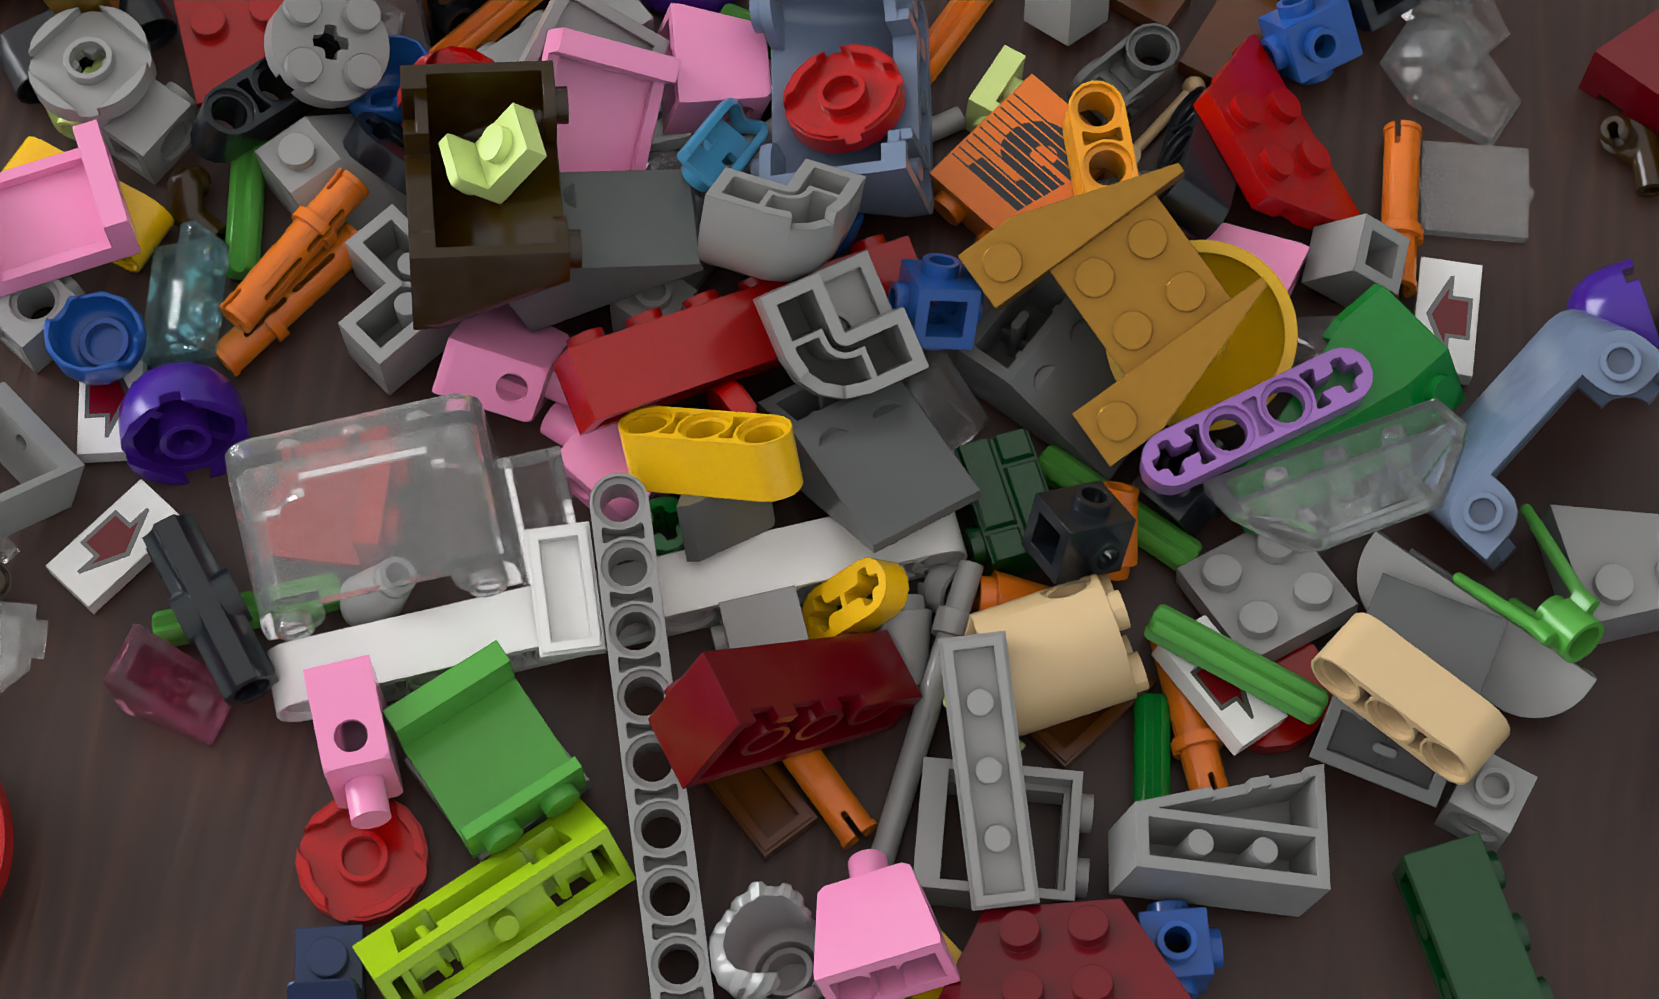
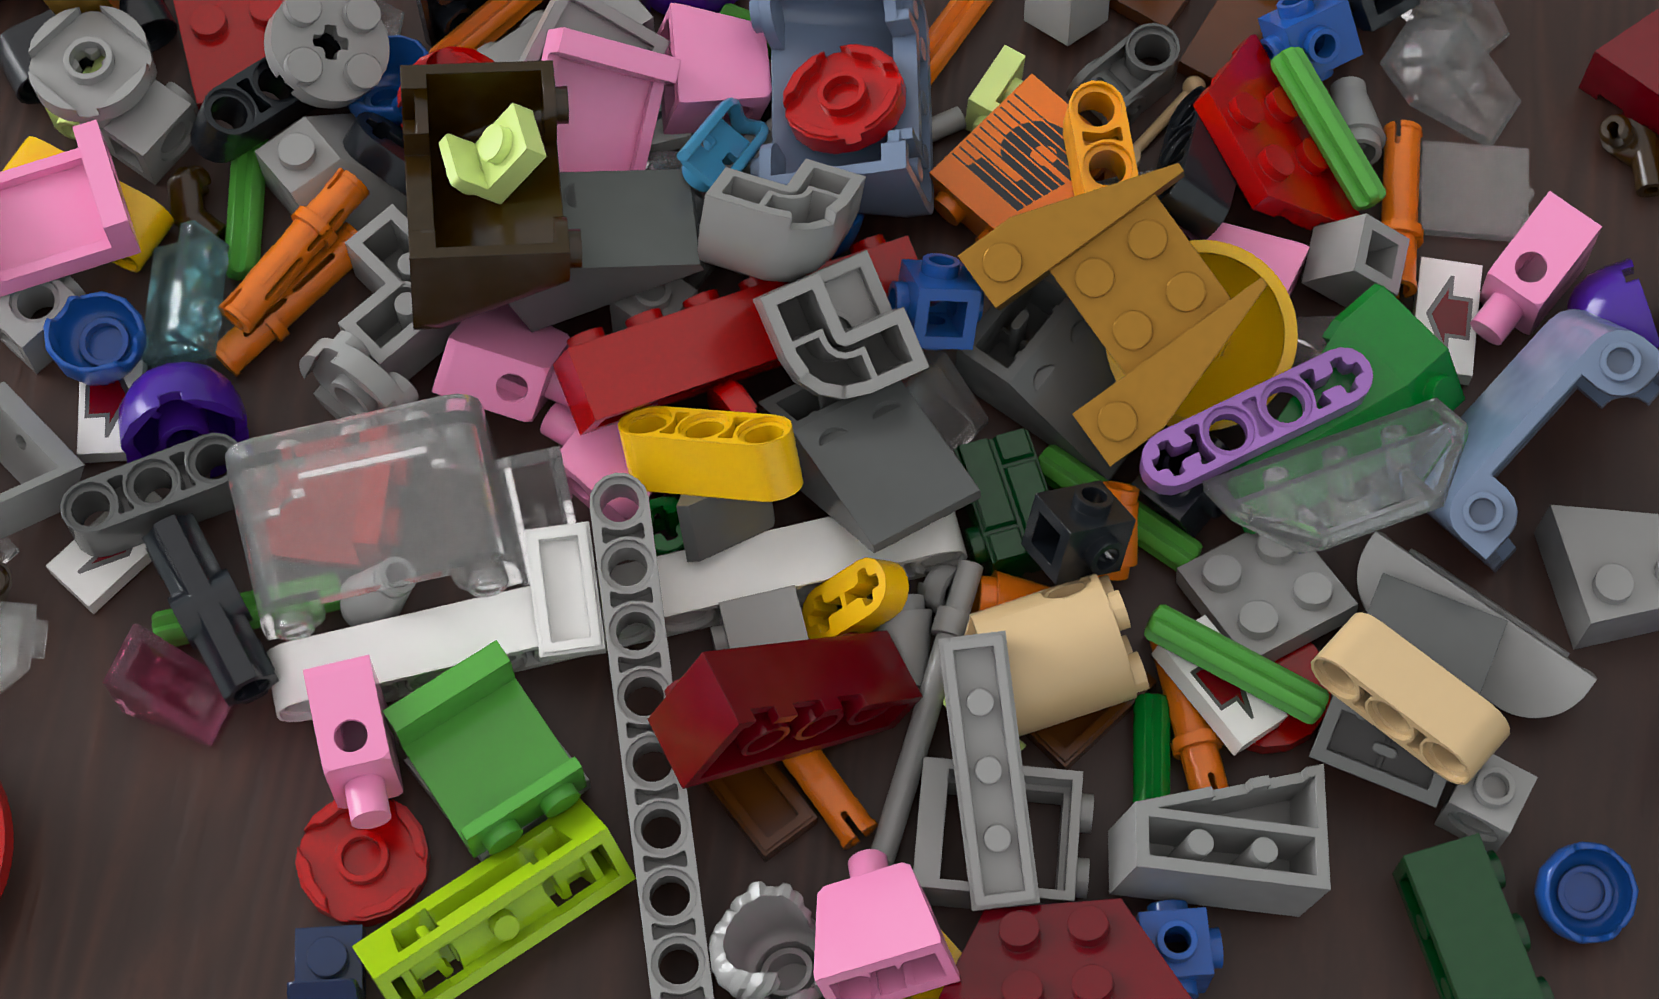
bright green plant [1453,504,1604,663] -> none
none -> dark grey beam [60,433,253,558]
none -> light grey plate [299,330,419,440]
none -> bright green axle [1271,47,1386,211]
none -> light grey cone [1330,76,1386,165]
none -> bright pink torso [1470,191,1602,345]
none -> blue hair [1534,842,1639,944]

